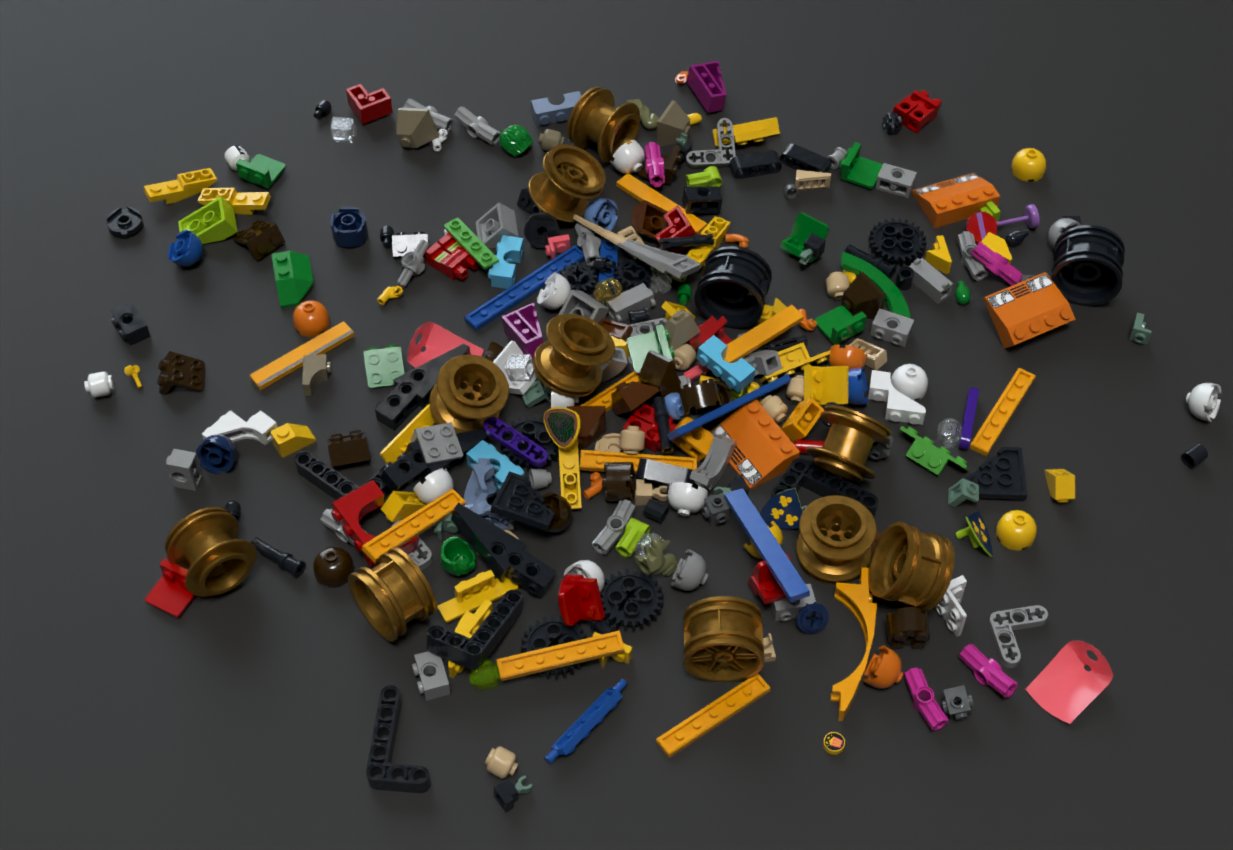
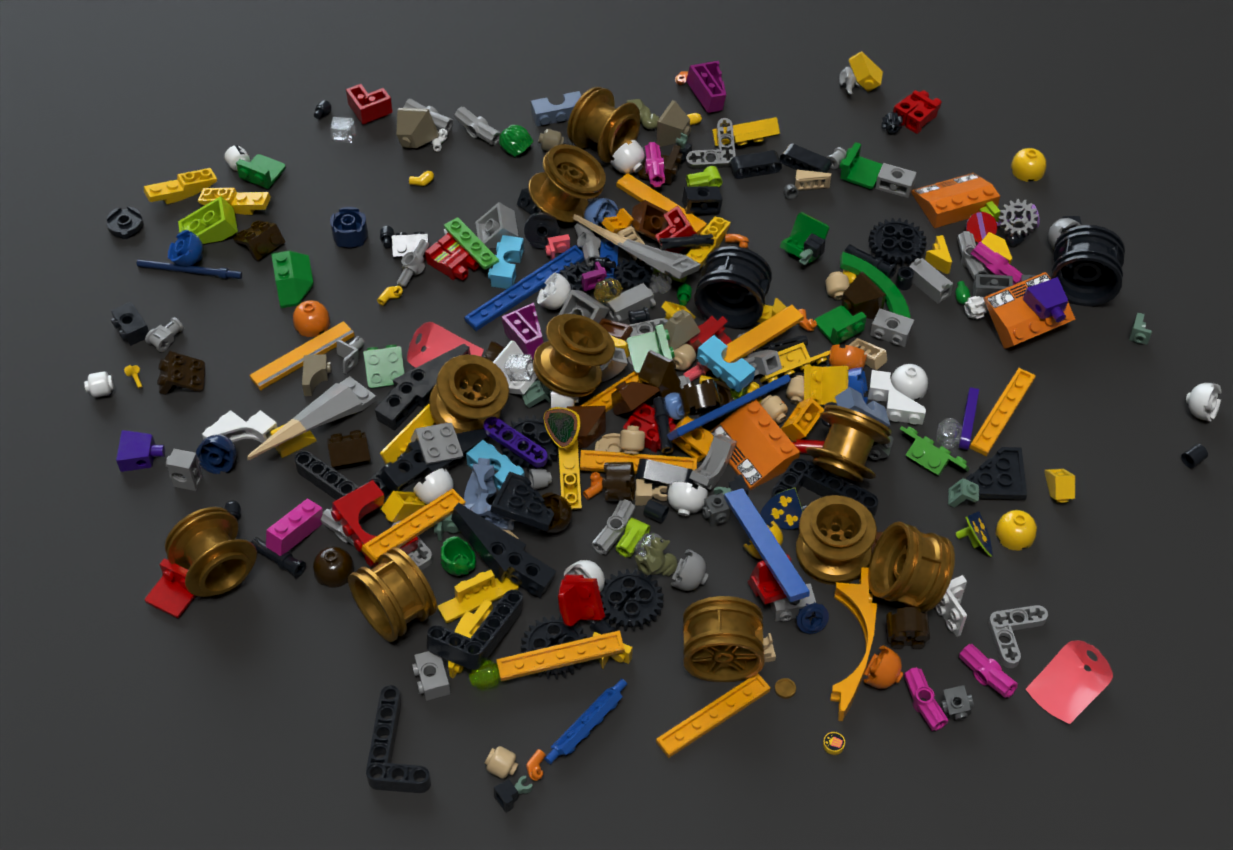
none -> dark purple torso [116,430,165,472]
none -> dark blue bar [137,259,242,279]
none -> light grey connector [145,317,184,352]
none -> light grey plate [247,376,376,460]
none -> dark pink brick [266,498,323,556]
none -> light grey bracket [337,336,365,374]
none -> yellow arm [409,171,434,186]
none -> orange arm [526,749,546,781]
none -> magenta bracket [582,261,607,291]
none -> light orange bracket [602,208,633,234]
none -> pearl gold piece [775,678,796,699]
none -> sand blue arch [835,387,890,427]
none -> light grey piece [839,66,859,94]
none -> yellow slope [849,51,883,92]
none -> white gear [964,296,988,319]
none -> dark grey brick [972,274,1013,298]
none -> light grey gear [999,199,1038,238]
none -> dark purple torso [1023,277,1068,322]

